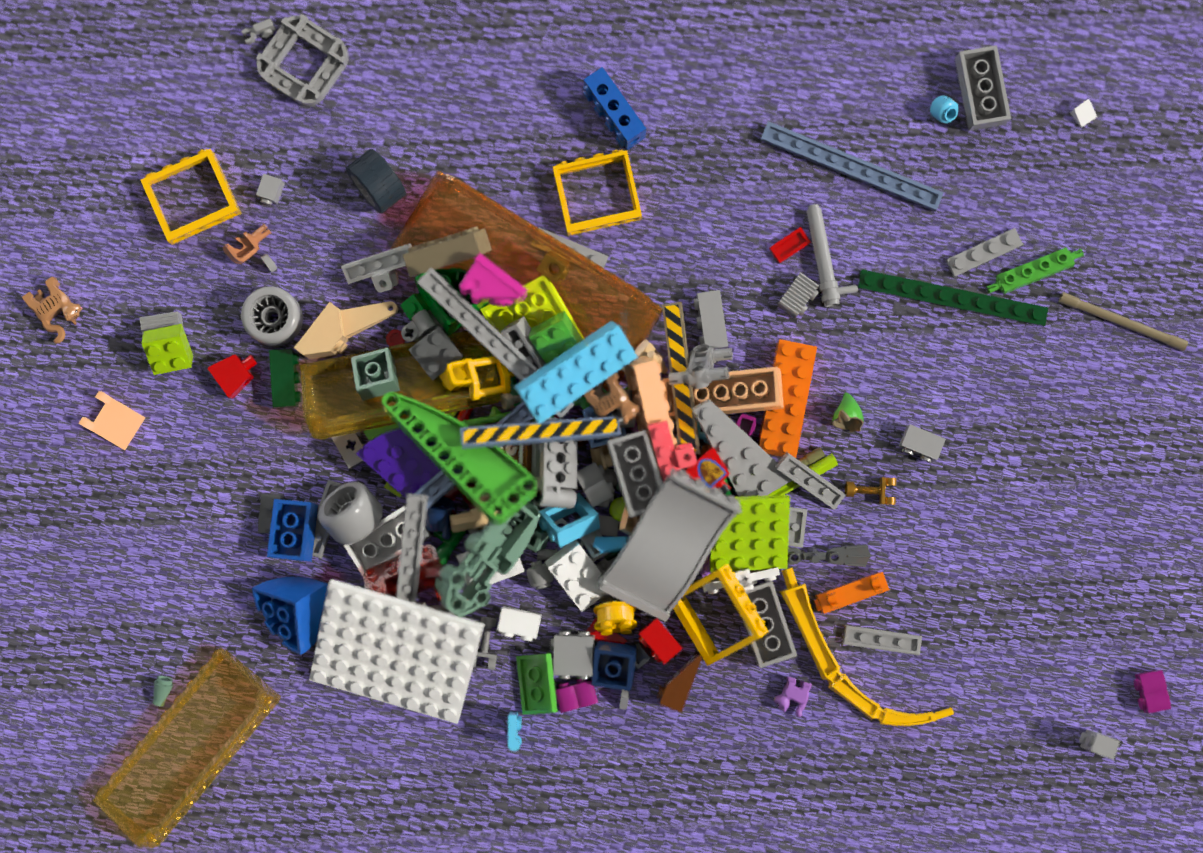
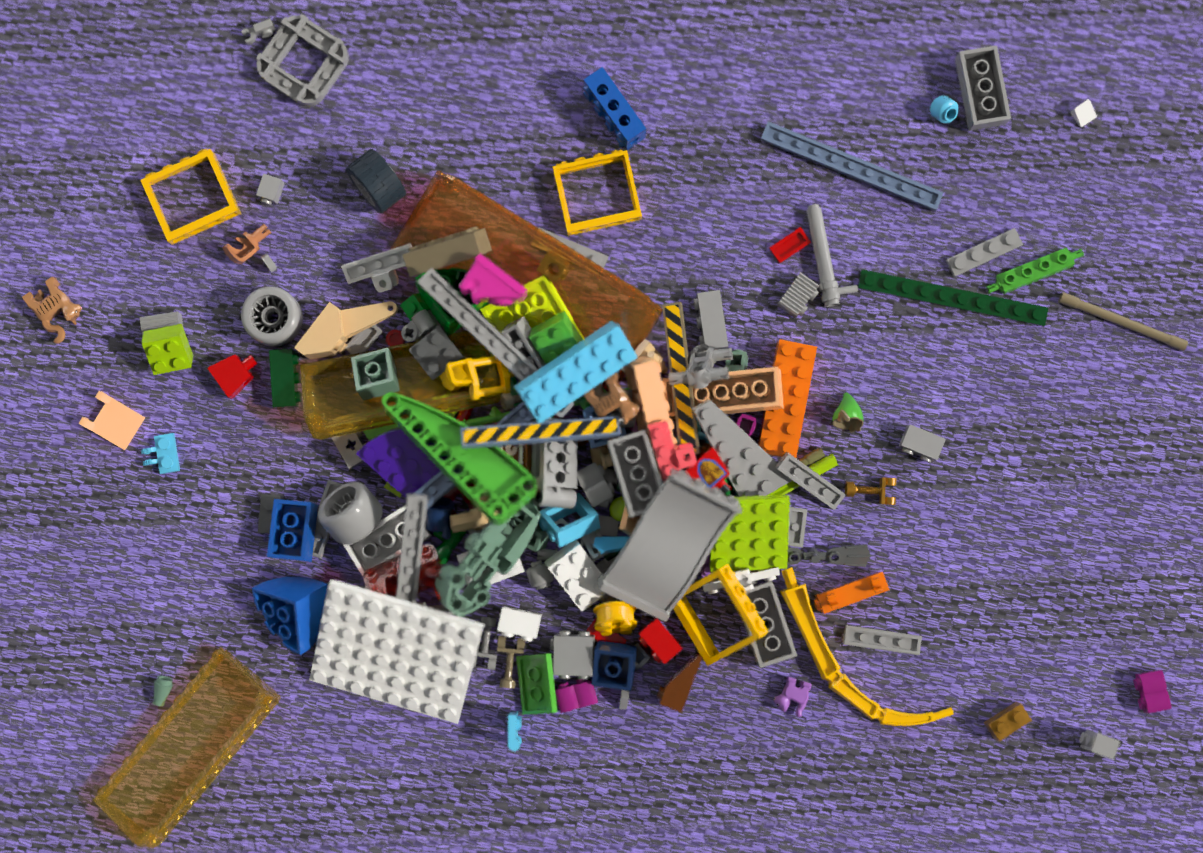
none -> medium azure hinge [141,433,180,474]
none -> light grey tile [345,325,383,356]
none -> dark tan bar [497,636,525,689]
none -> sand green brick [725,349,748,372]
none -> pearl gold brick [984,702,1032,742]

